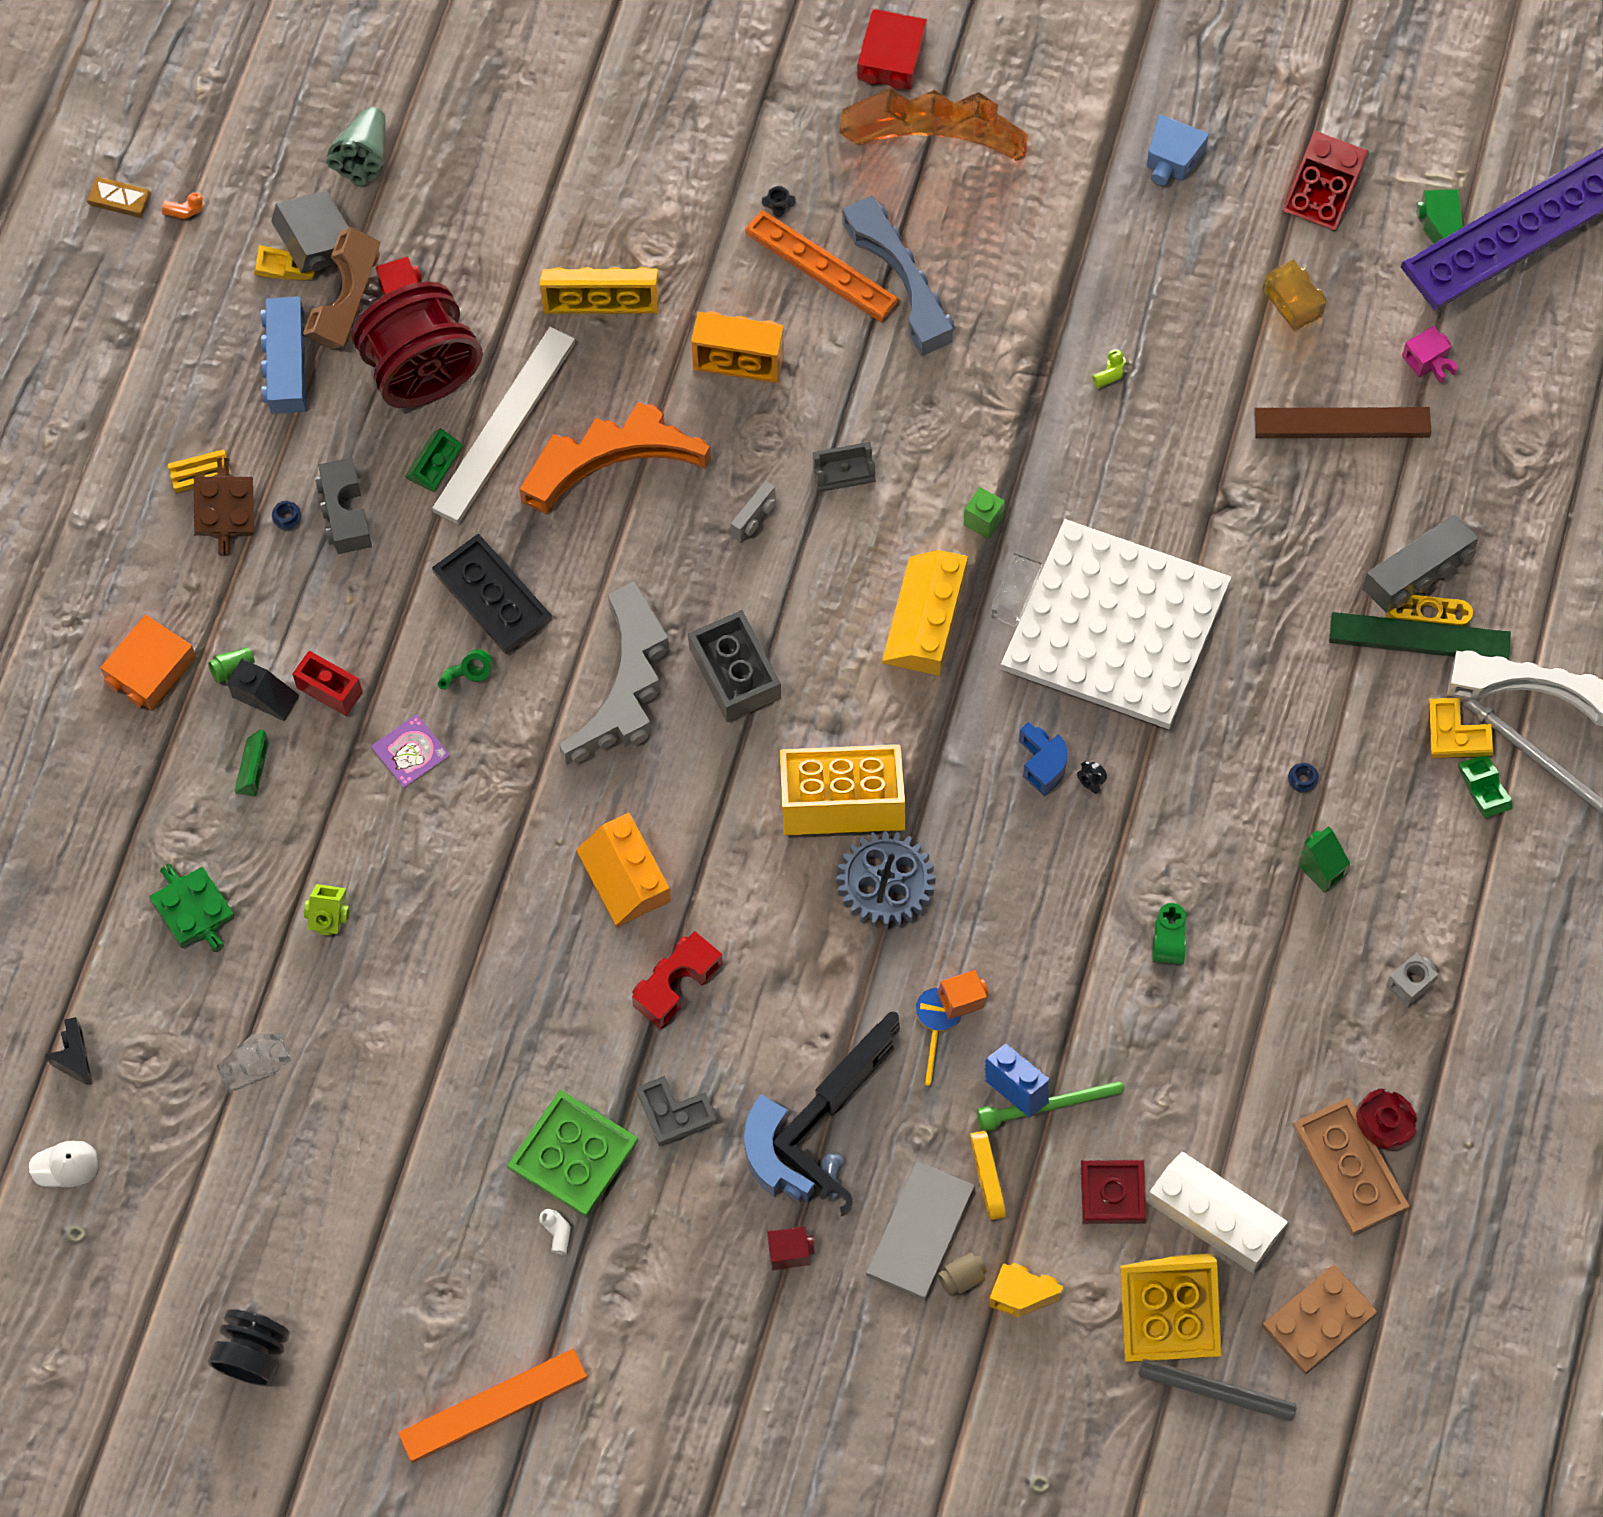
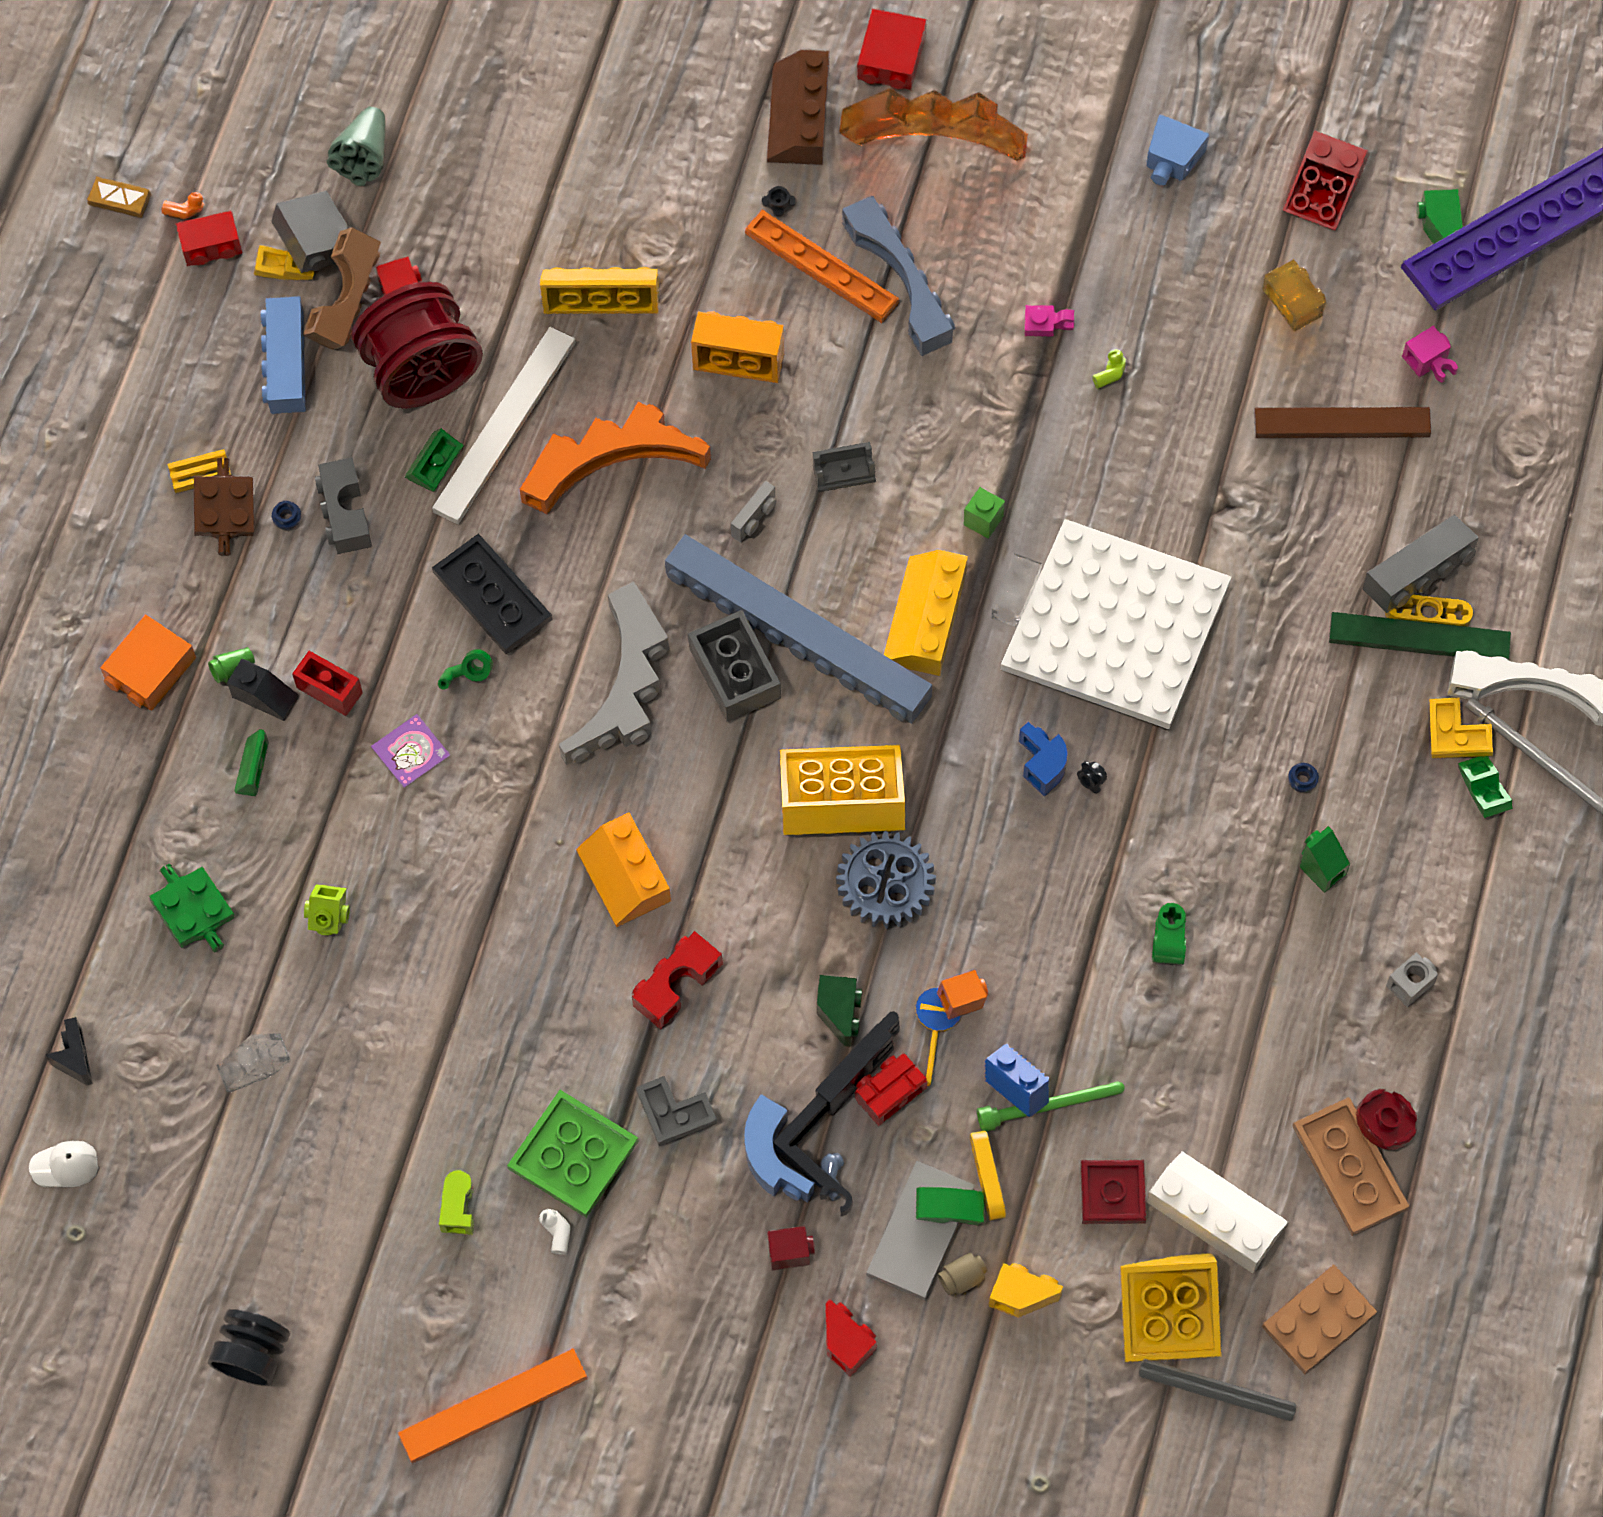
none -> red brick [176,210,243,267]
none -> lime leg [439,1170,474,1235]
none -> sand blue brick [665,534,932,724]
none -> reddish brown slope [767,49,829,165]
none -> dark green slope [817,975,862,1047]
none -> red slope [825,1299,877,1377]
none -> red brick [855,1053,928,1126]
none -> green slope [916,1187,984,1226]
none -> dark pink plate [1025,305,1074,337]

